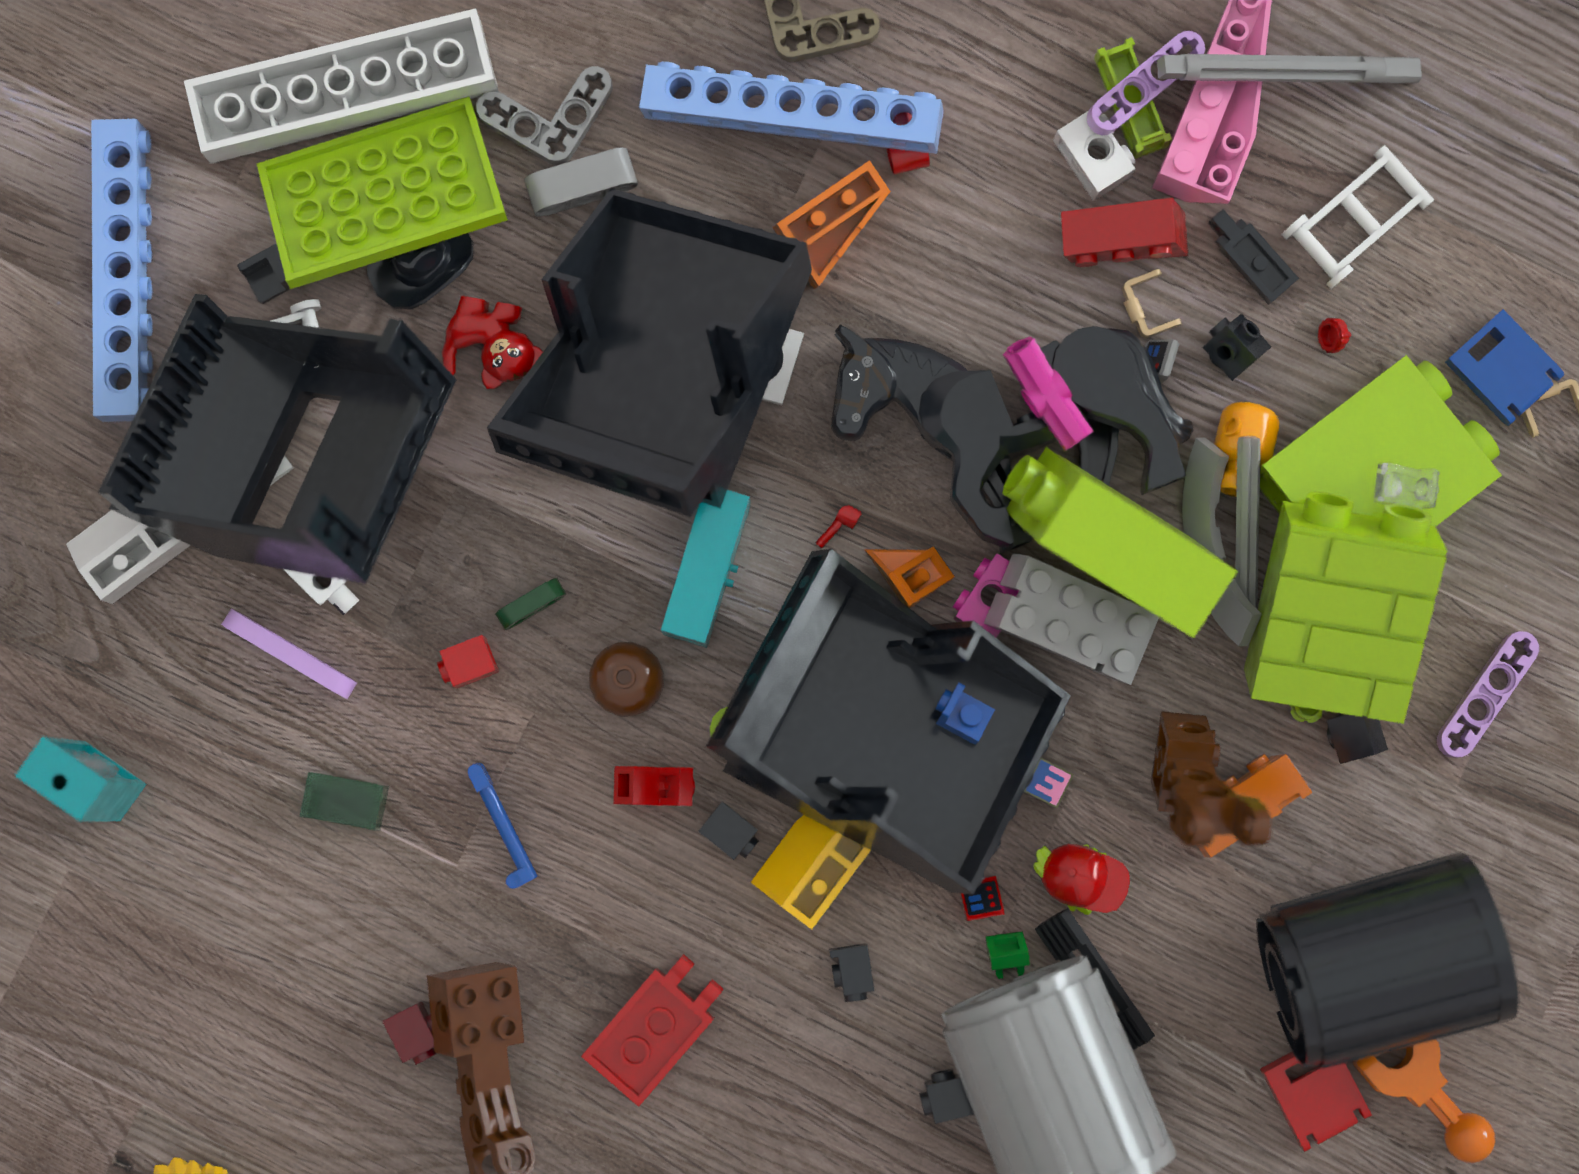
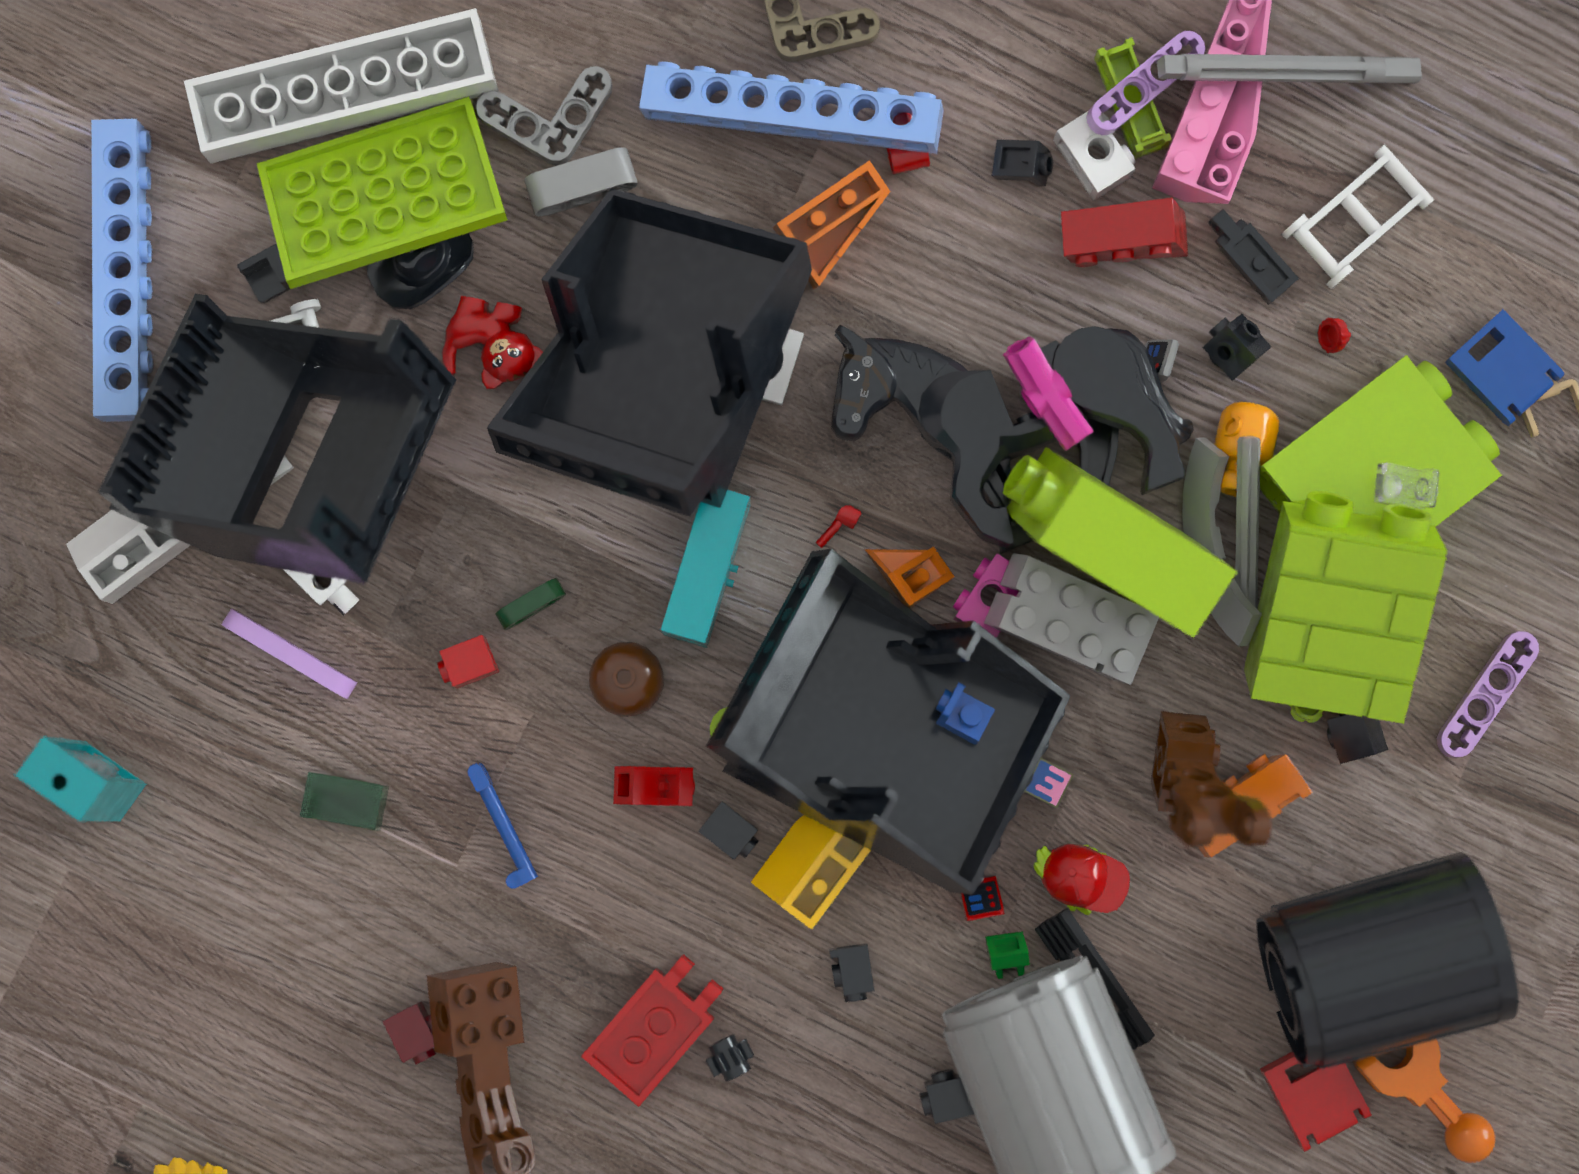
tan piece [1122,269,1182,338] -> none
none -> black gear [706,1034,754,1082]
none -> black bracket [991,139,1053,186]

